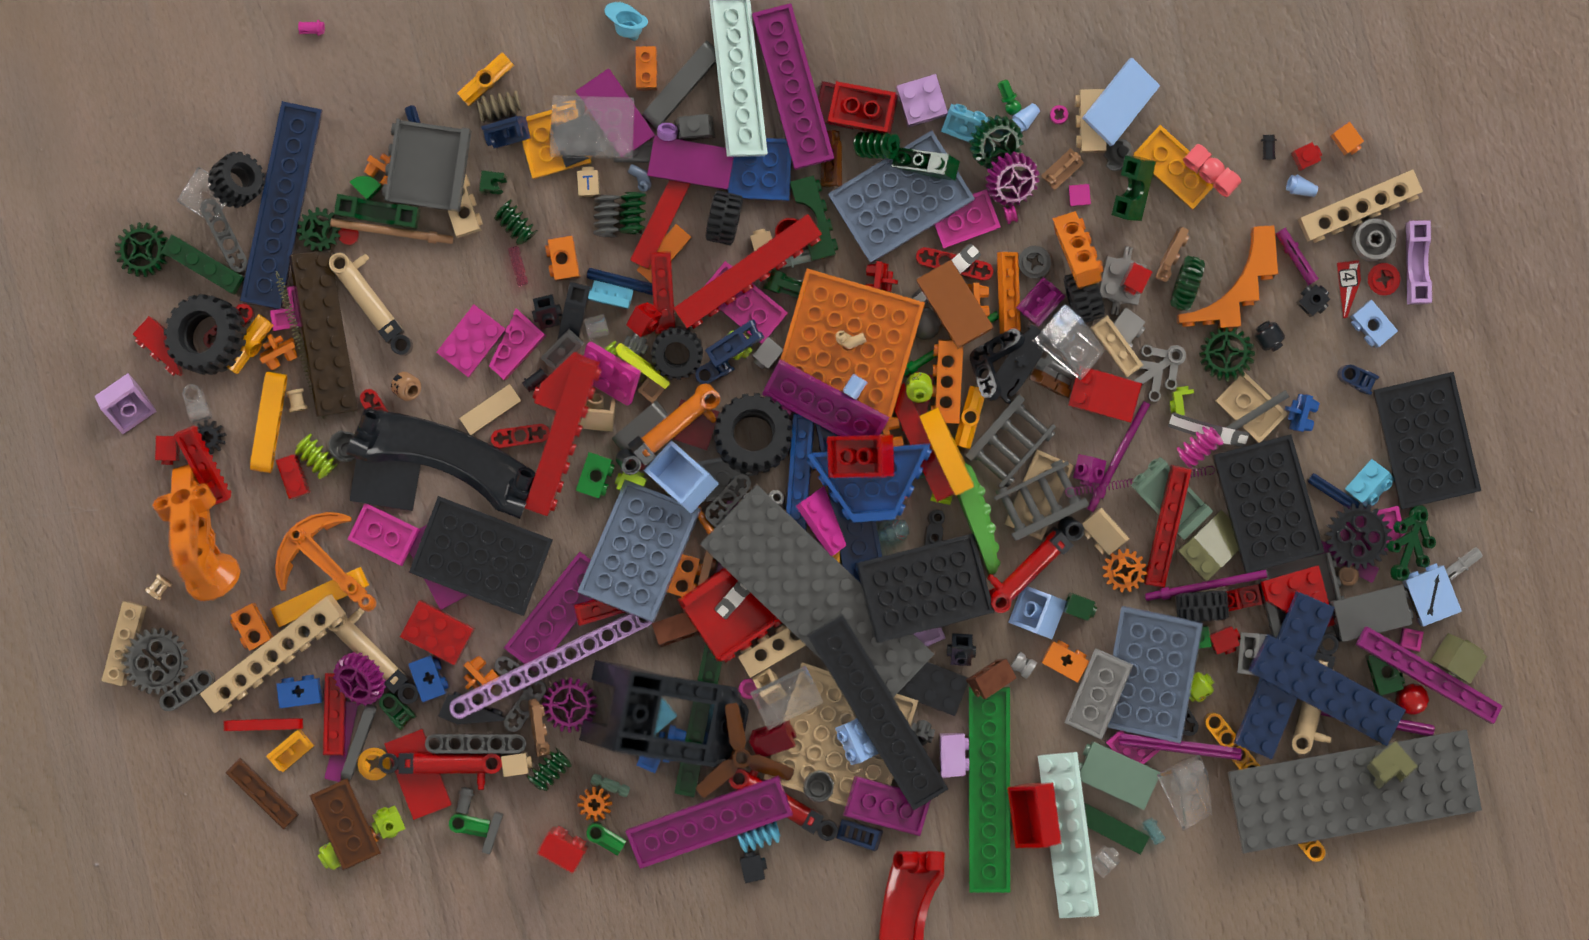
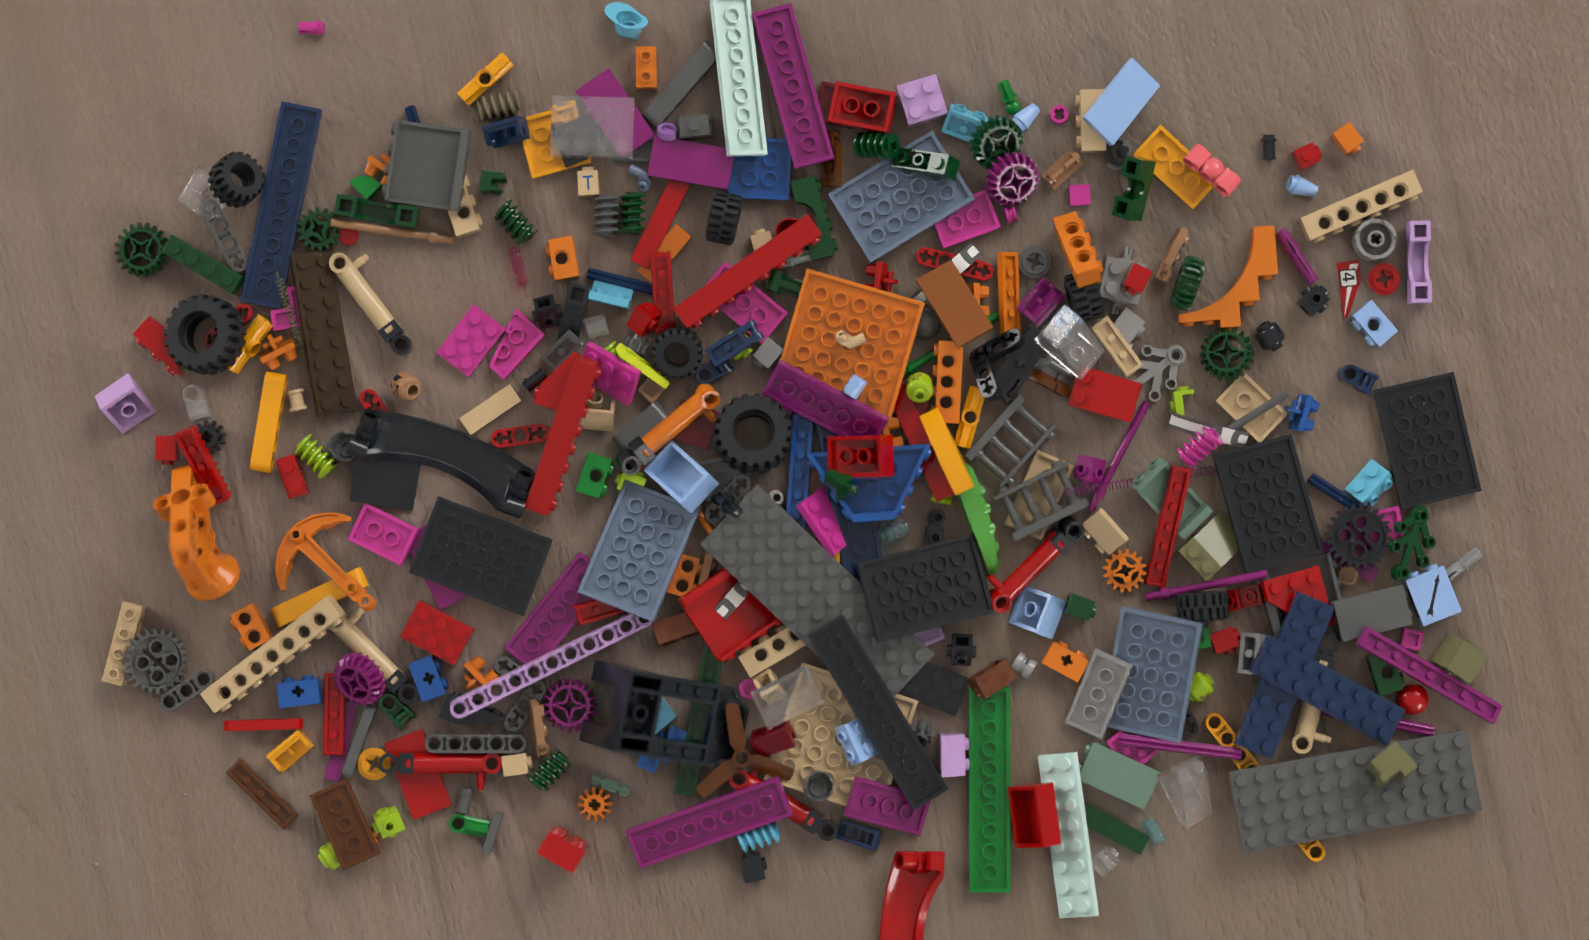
tan bush [145,573,172,601] -> none
green piece [586,822,627,856] -> none
none -> black axle [711,492,743,518]
none -> dark green piece [824,469,858,501]

